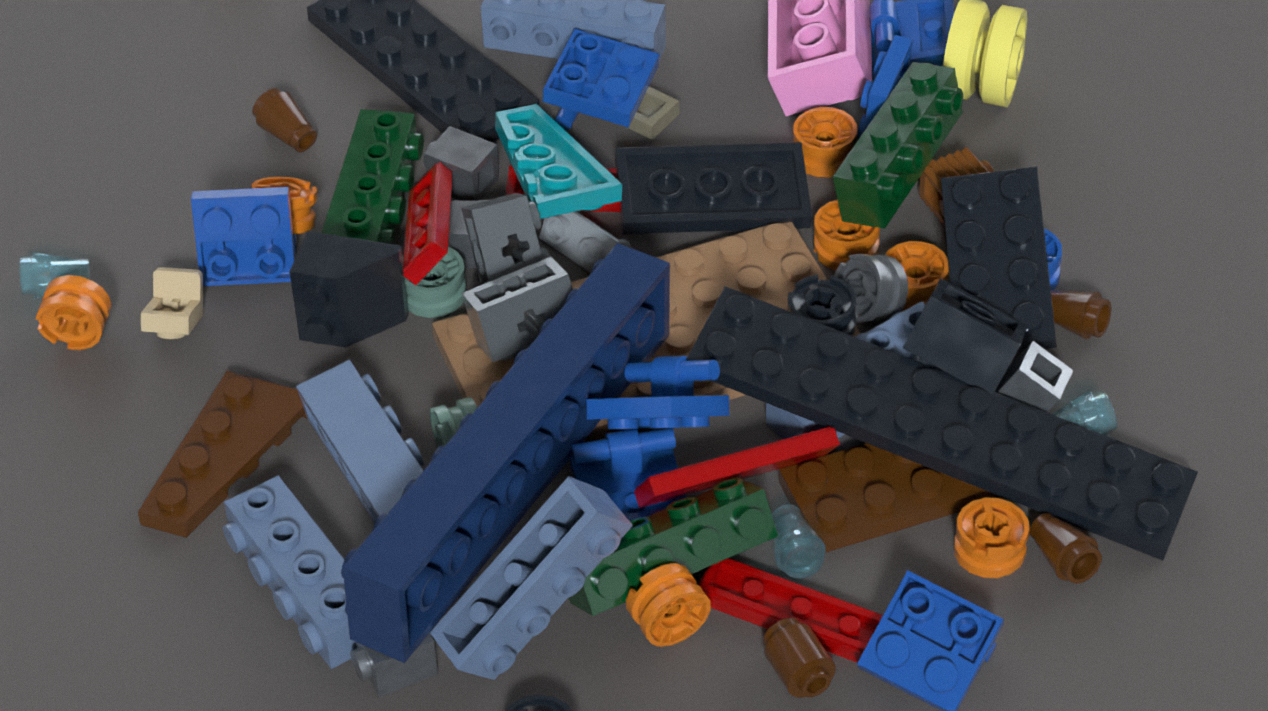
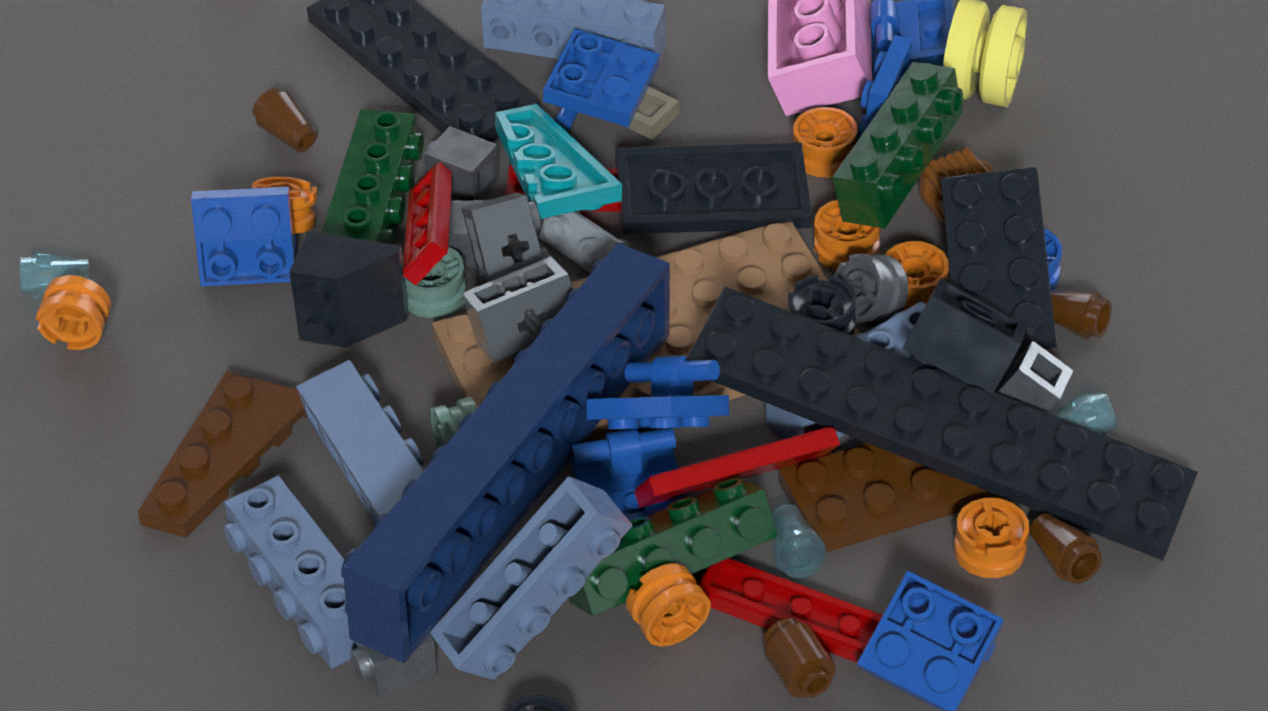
tan bracket [141,267,203,339] -> none

